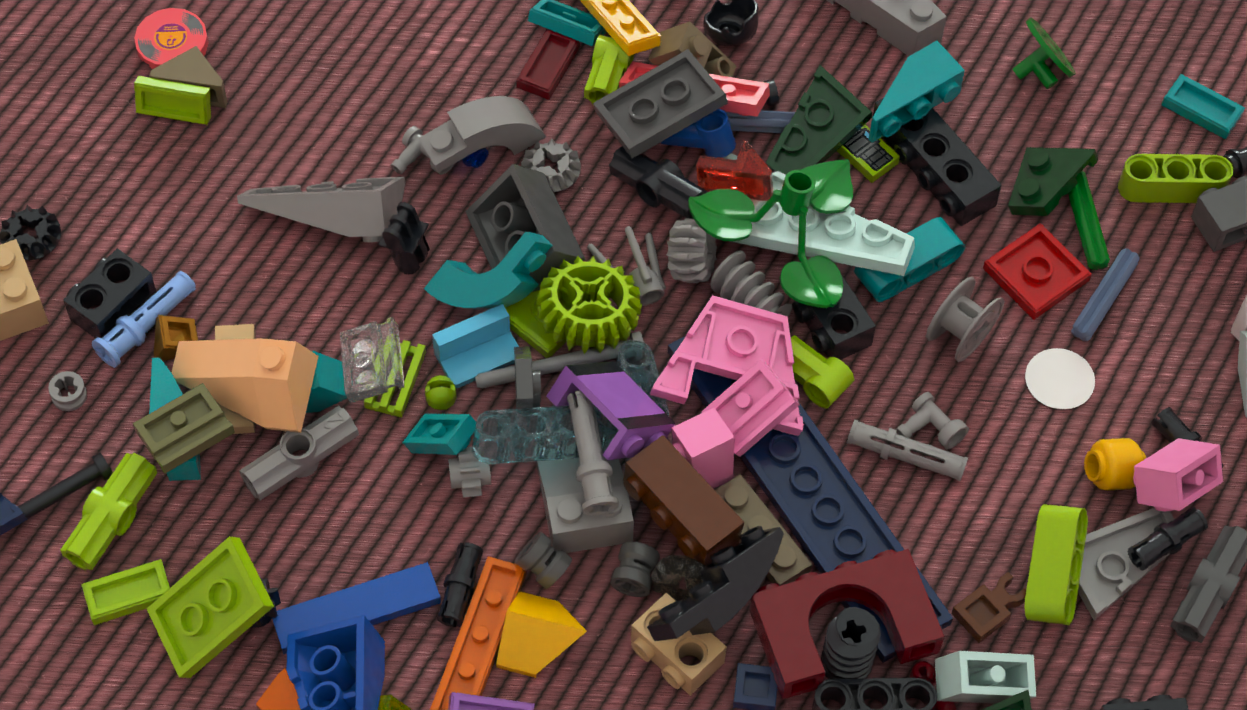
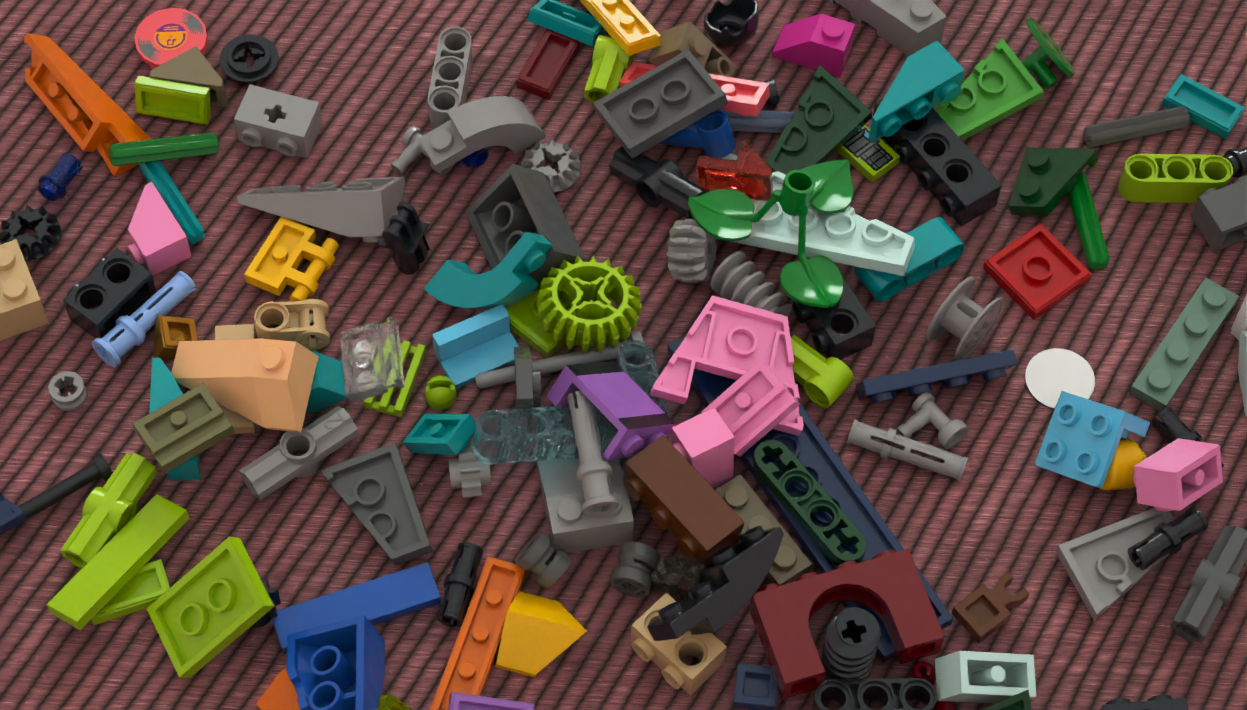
light grey plant [587,226,666,306] -> none
lime beam [1024,504,1088,625] -> none
sand blue axle [1071,248,1139,341] -> none
none -> orange wedge [24,33,151,176]
none -> clear blue pin [38,153,83,201]
none -> lime tile [46,494,189,630]
none -> green axle [109,132,219,166]
none -> bright pink slope [127,182,192,276]
none -> teal axle [139,161,205,245]
none -> black gear [220,35,279,86]
none -> light grey brick [234,85,323,158]
none -> yellow plate [244,217,339,301]
none -> tan piece [254,299,330,350]
none -> dark grey wing [320,442,433,566]
none -> light grey beam [428,27,473,129]
none -> dark green beam [753,440,866,567]
none -> dark pink slope [772,14,855,77]
none -> dark blue plate [856,349,1017,404]
none -> bright green wing [935,38,1044,141]
none -> medium azure bracket [1035,391,1150,488]
none -> dark grey axle [1083,106,1190,147]
none -> sand green plate [1129,277,1239,412]

